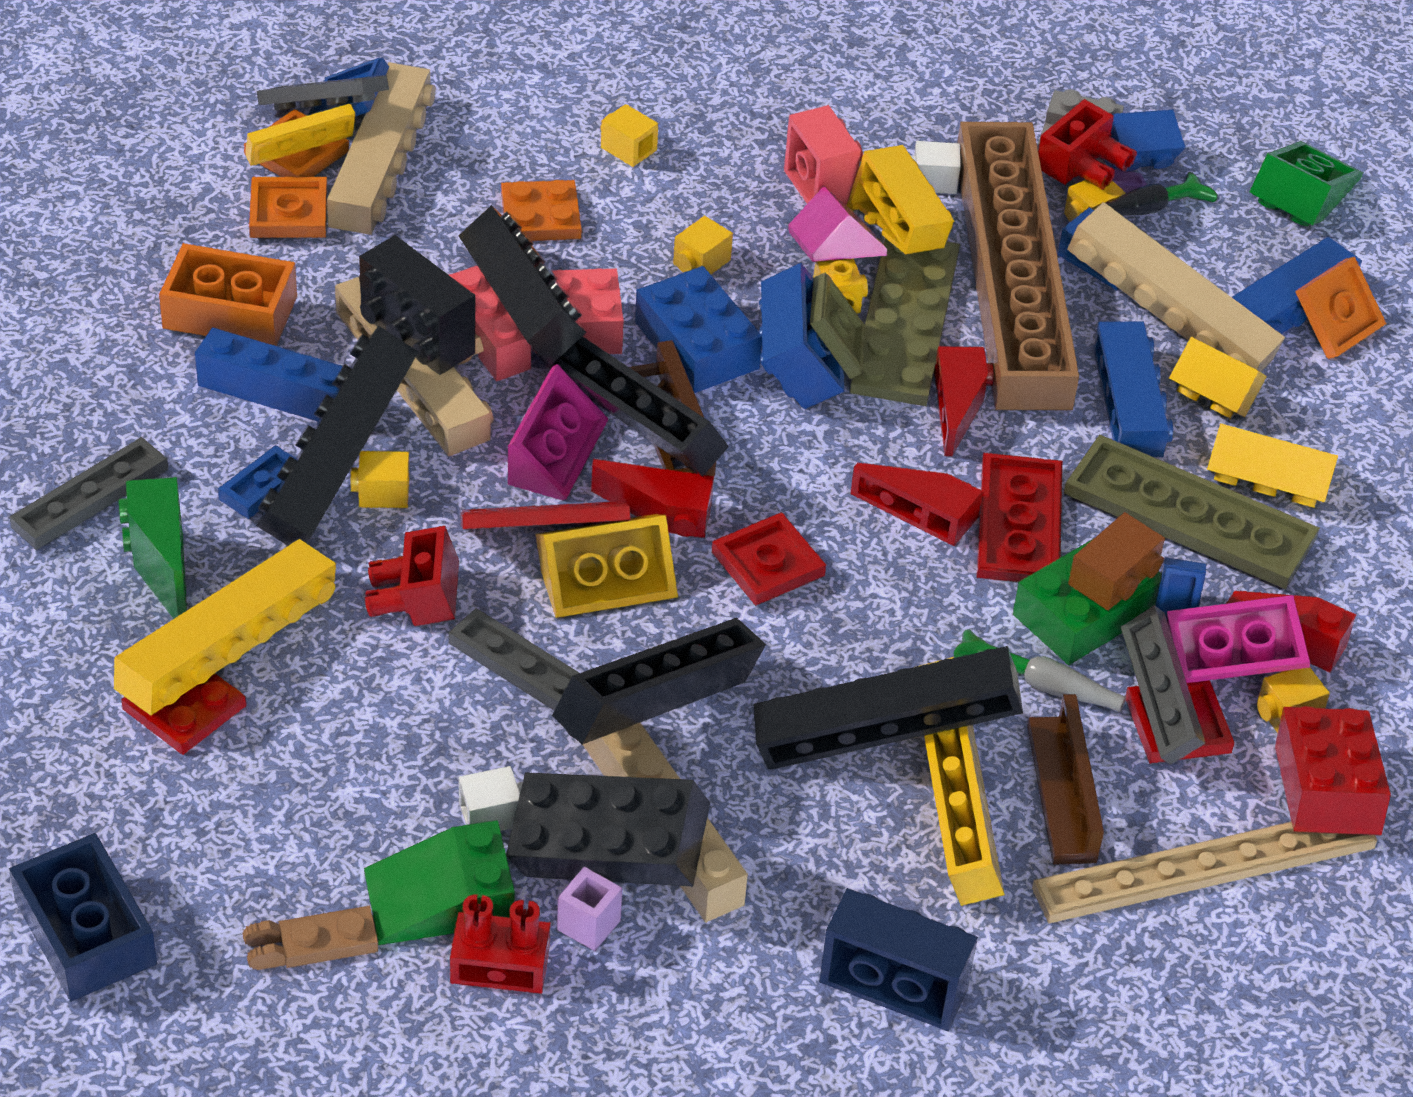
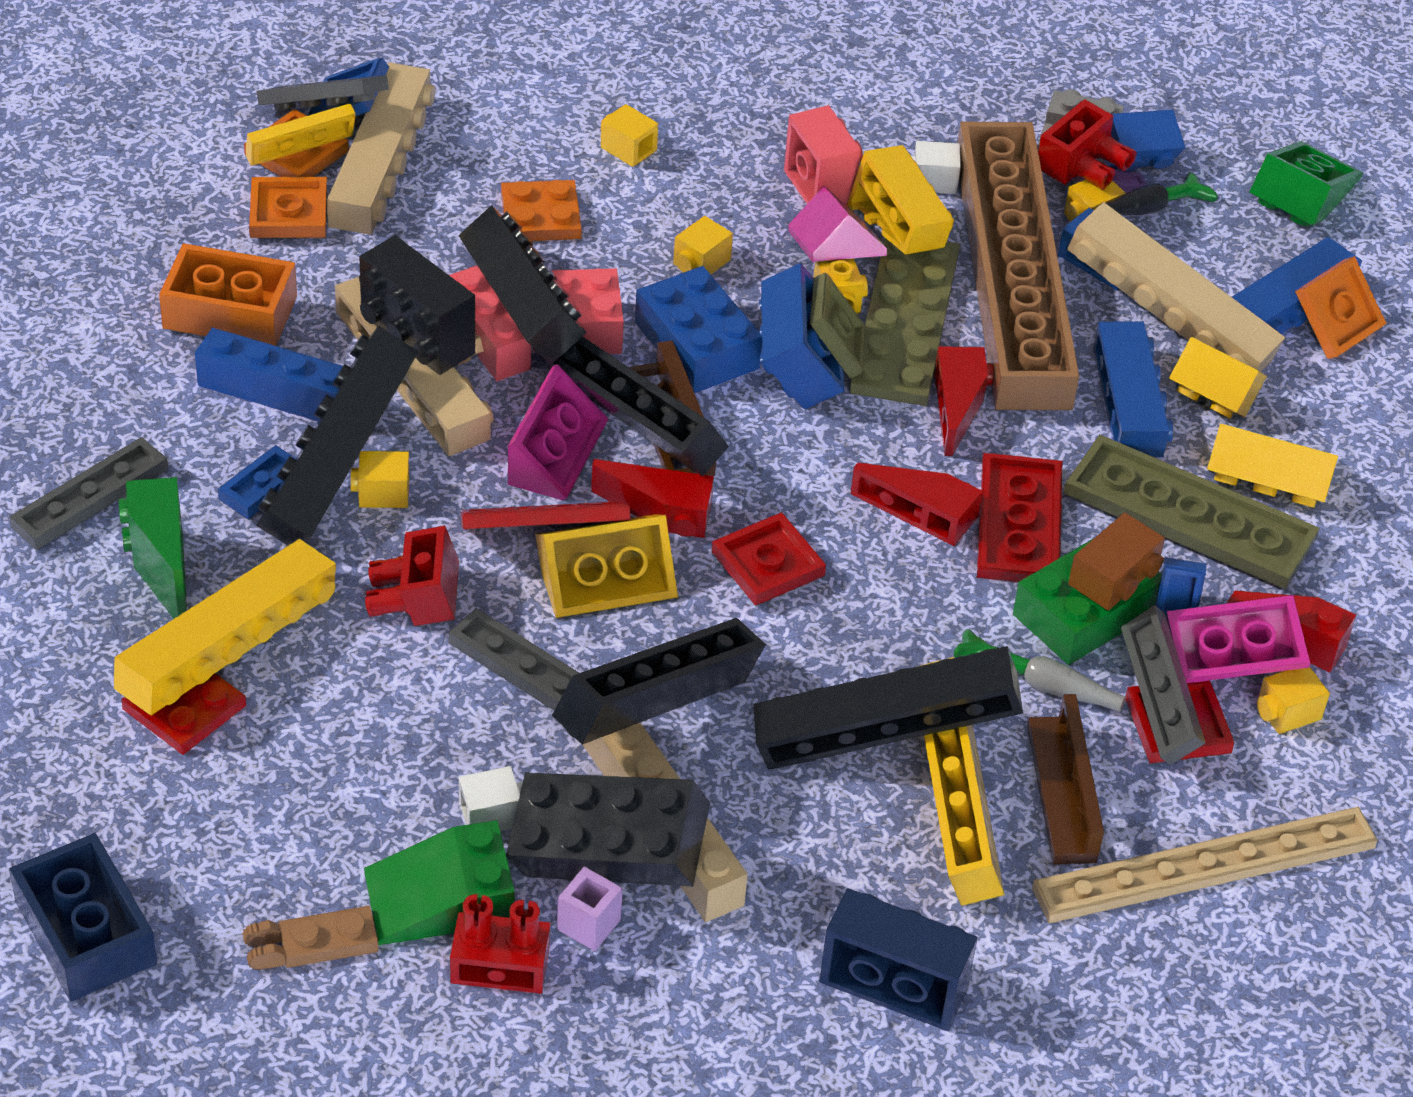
red brick [1275,706,1391,835] -> none

